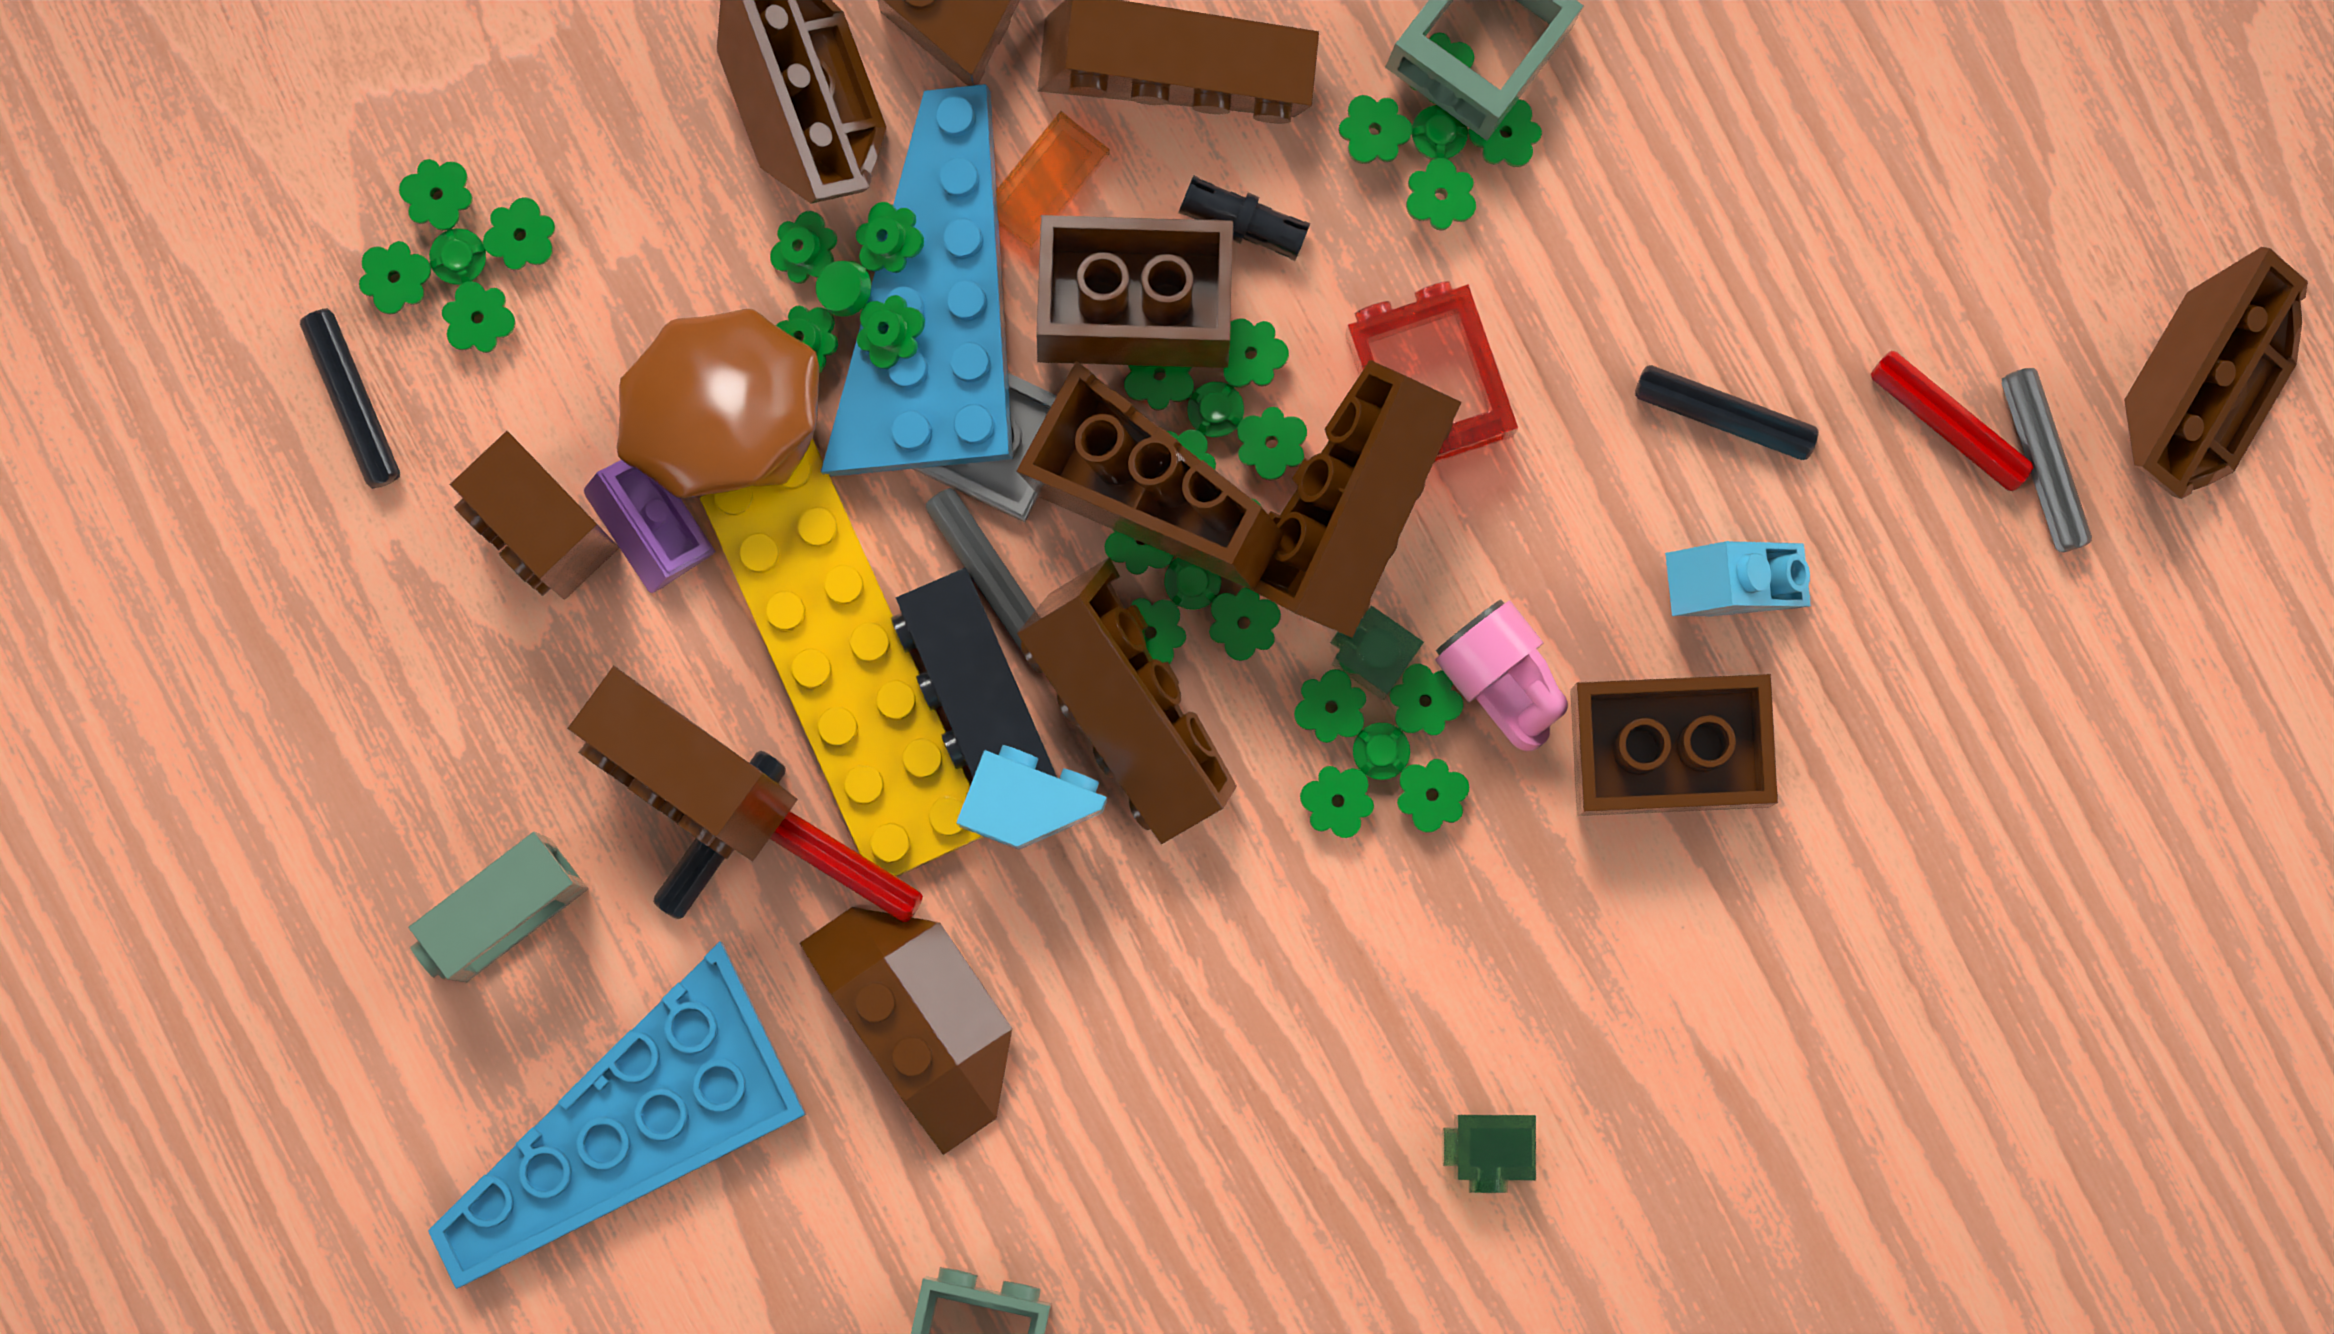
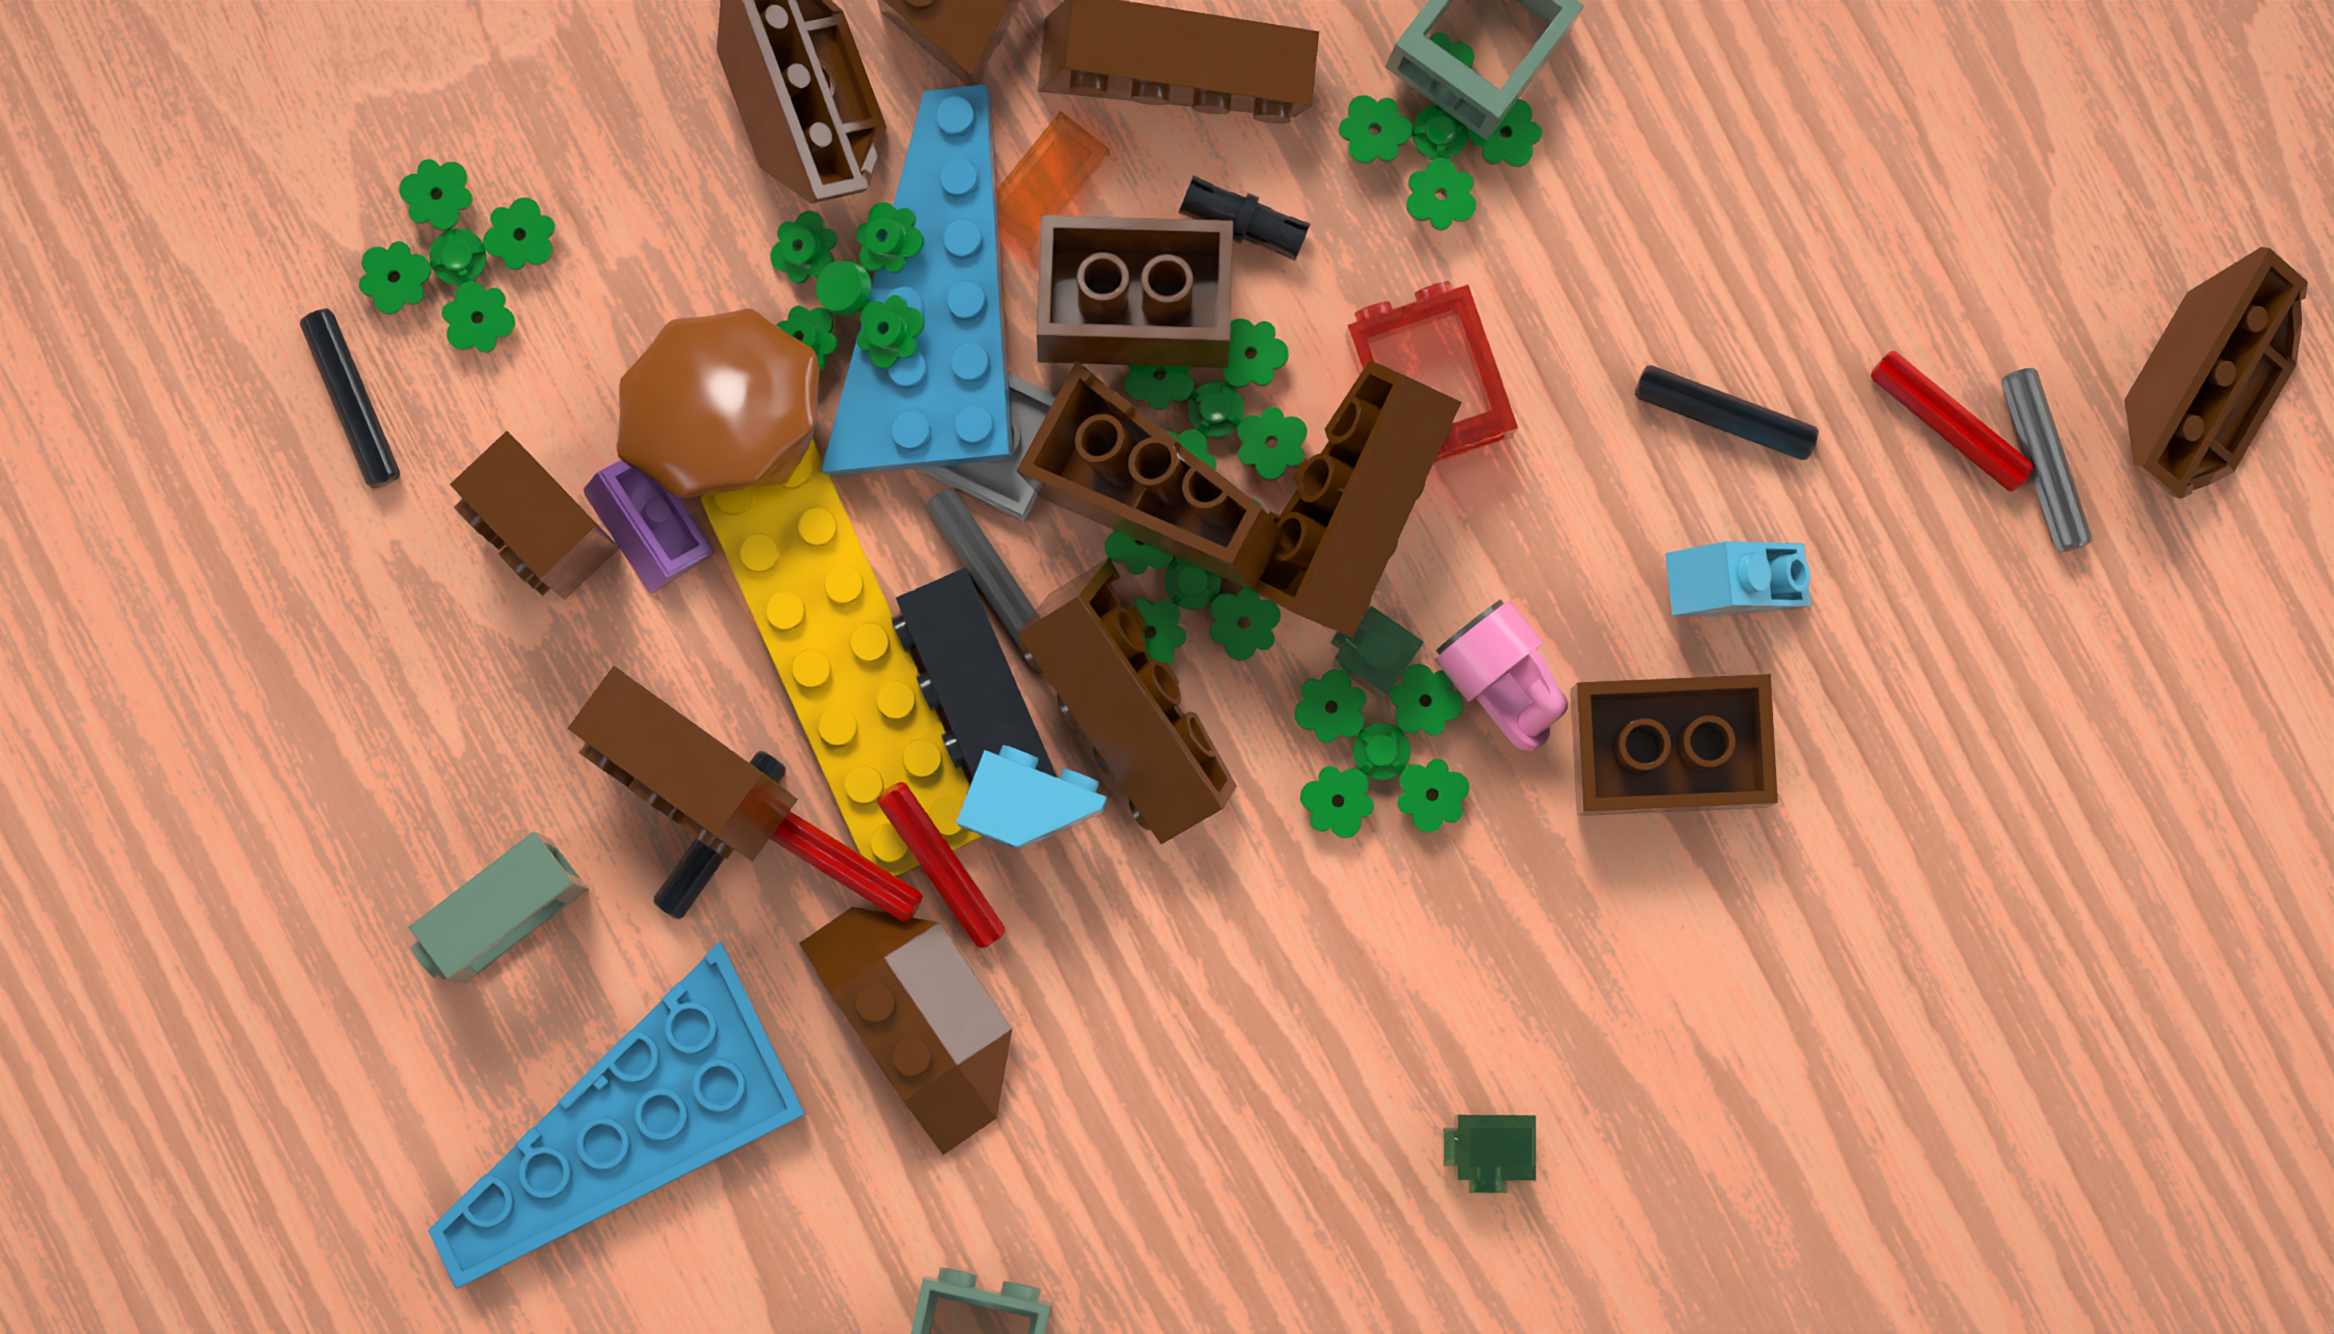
none -> red axle [877,781,1005,949]

